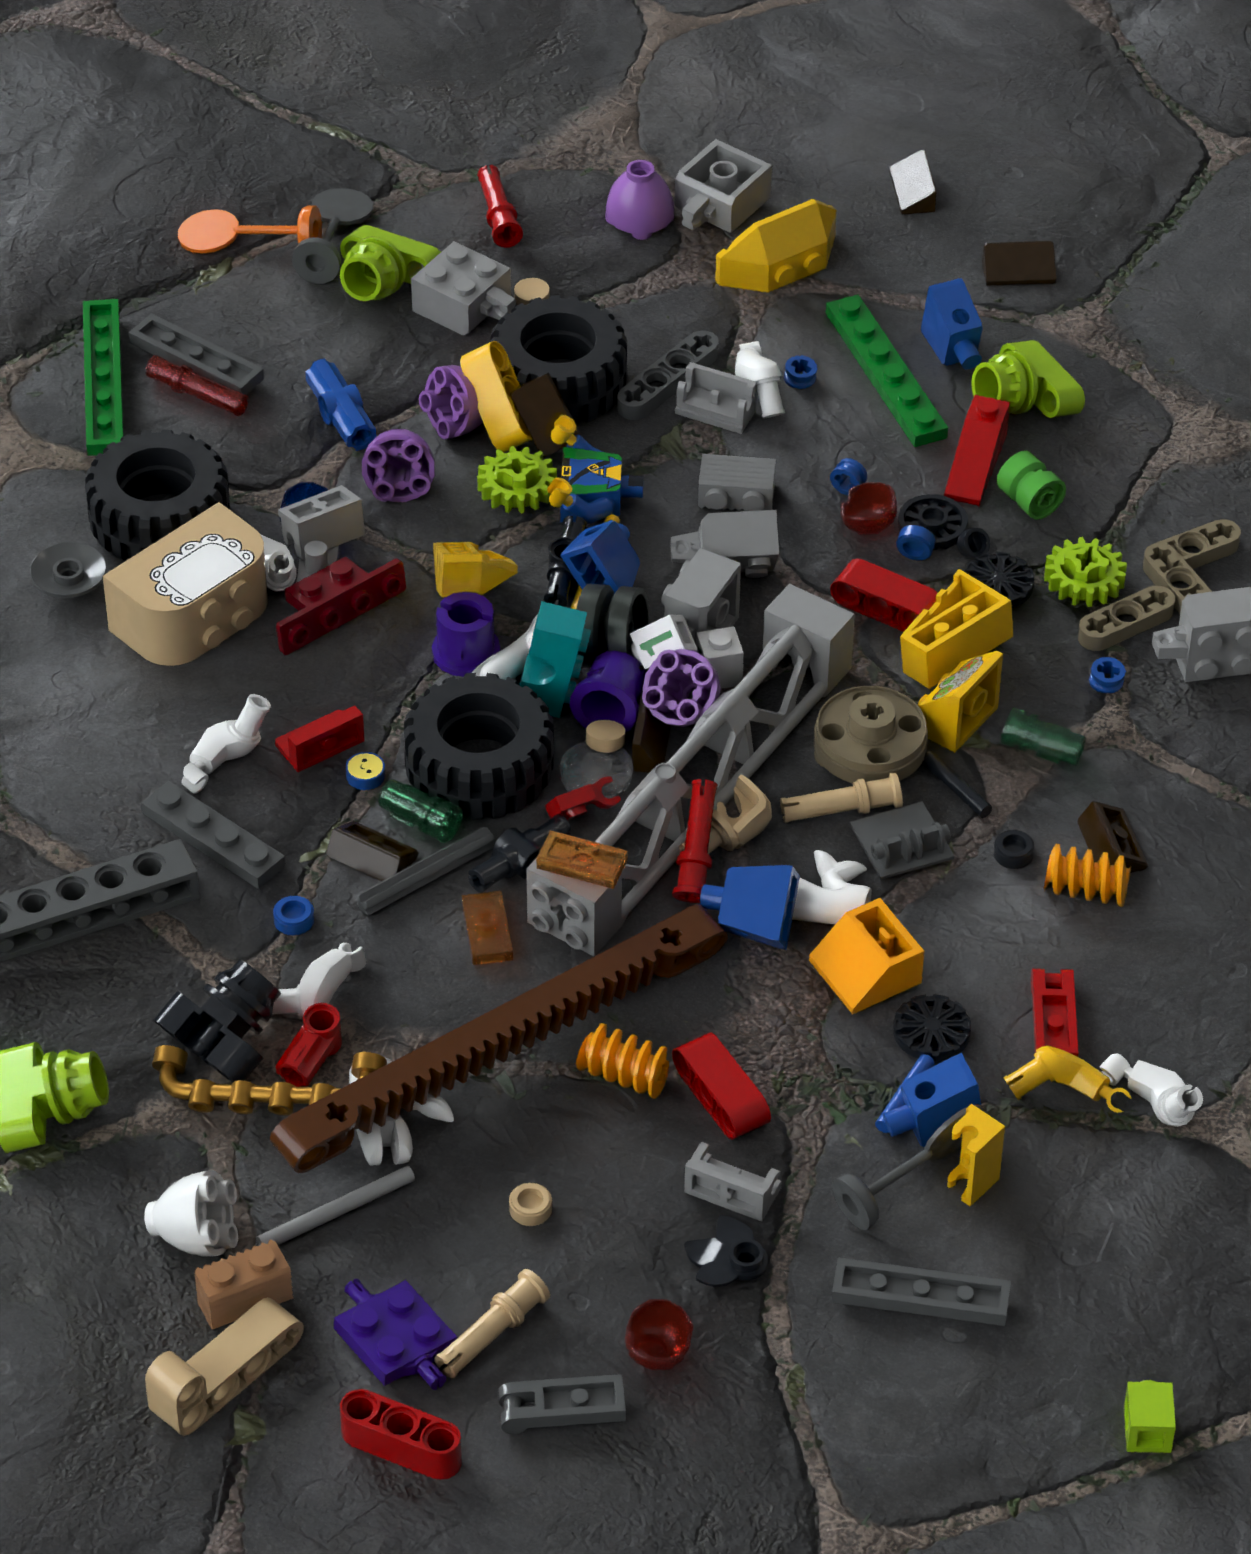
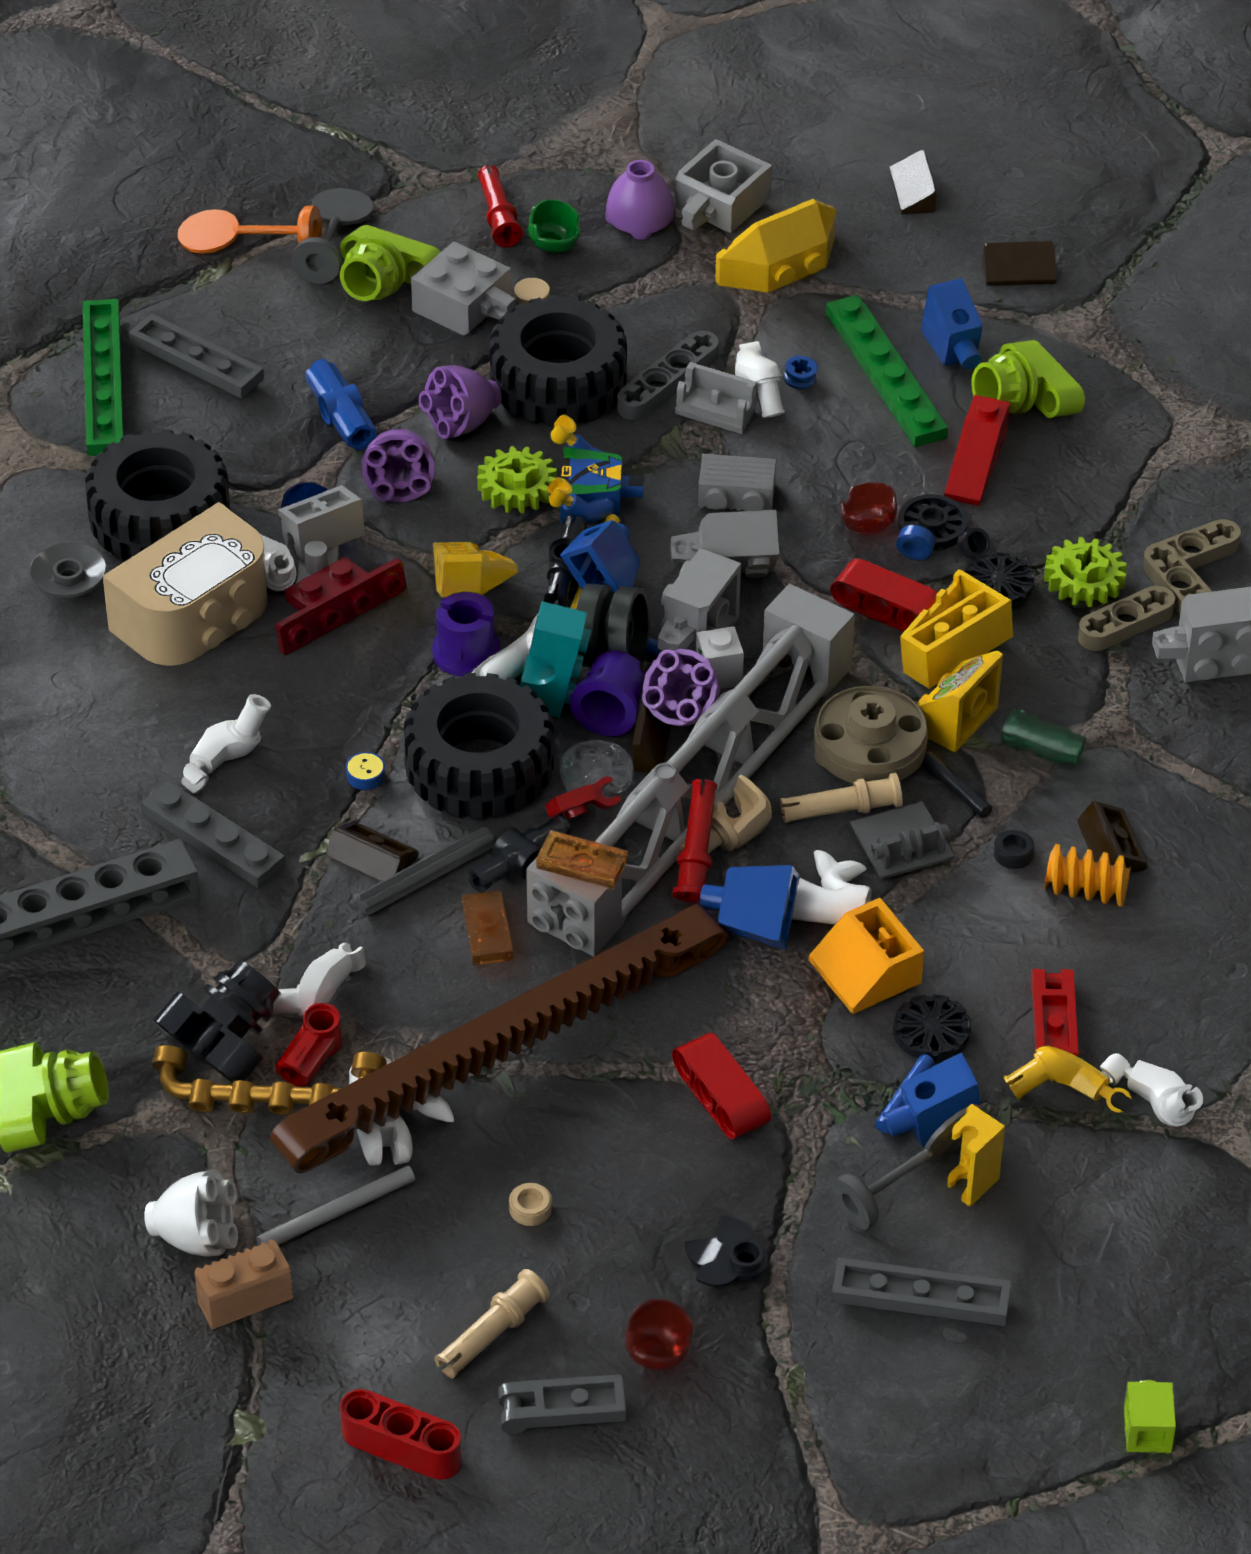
tan beam [145,1297,304,1436] -> none
clear red pin [146,355,249,416] -> none
blue tile [273,896,314,936] -> none
red panel [275,705,365,772] -> none
dark purple plate [333,1279,457,1390] -> none
clear green axle [378,779,463,843] -> none
yellow beam [460,341,533,453] -> none
dark brown slope [510,372,582,458] -> none
light orange piece [576,1023,669,1099] -> none
tan tile [586,720,625,753] -> none
white brick [630,614,698,669] -> none
light grey hinge [684,1142,782,1222] -> none
blue bush [830,458,868,496] -> none
bright green wheel [997,451,1066,520] -> none
blue bush [1089,657,1126,694] -> none
none -> green hair [528,199,581,253]

